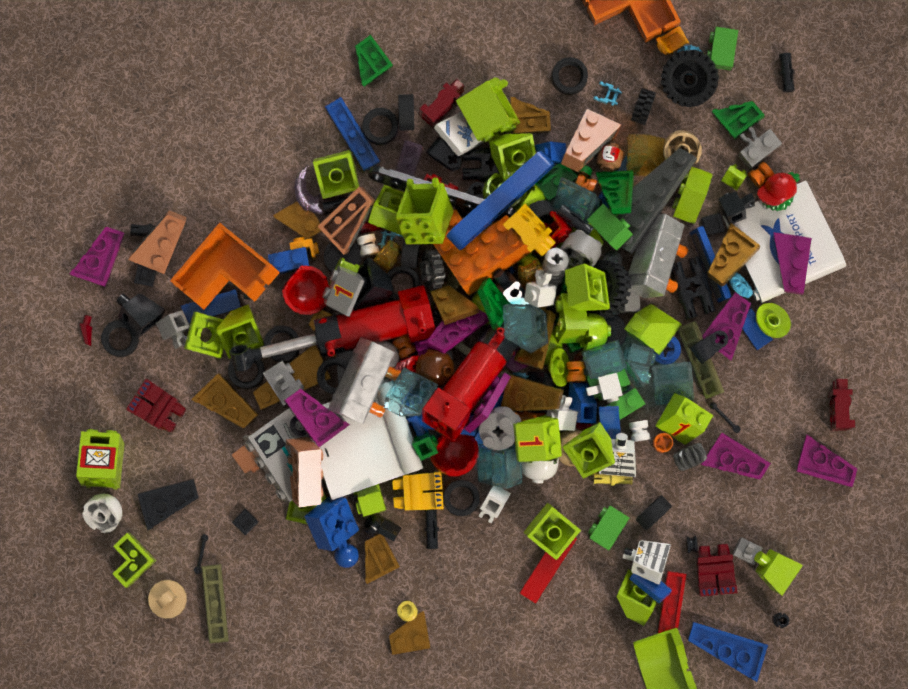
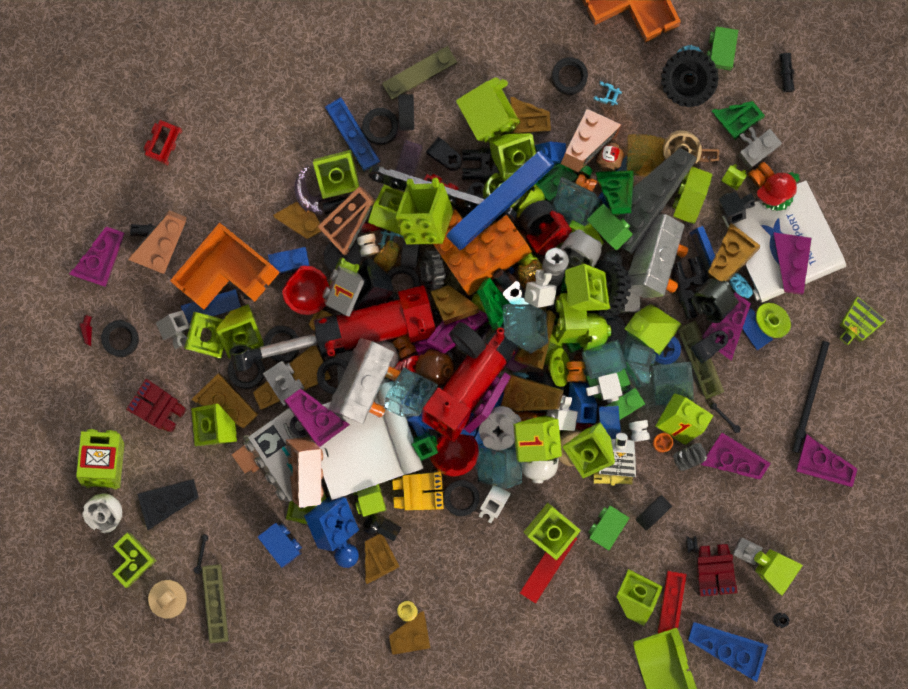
black torso [116,293,165,339] -> none
black tile [134,264,157,287] -> none
black tile [232,509,259,536] -> none
light orange bracket [289,237,319,260] -> none
green wing [355,35,393,87] -> none
dark red hips [419,78,465,128] -> none
black pin [424,510,439,549] -> none
white tile [434,112,484,156] -> none
yellow hips [503,203,556,256] -> none
black pin [556,204,594,235] -> none
white torso [623,540,671,585] -> none
blue tile [630,574,672,603] -> none
black tyre [631,88,656,125] -> none
light orange bracket [656,26,689,55] -> none
black tile [701,213,725,236] -> none
dark red hips [828,379,855,431] -> none
none -> red window [144,120,182,166]
none -> lime slope [191,404,237,446]
none -> blue brick [258,523,302,568]
none -> olive plate [382,46,457,101]
none -> black tyre [449,322,486,359]
none -> pearl dark grey brick [692,278,739,323]
none -> medium nougat piece [698,149,719,162]
none -> black bar [792,341,830,453]
none -> torso [839,297,886,345]

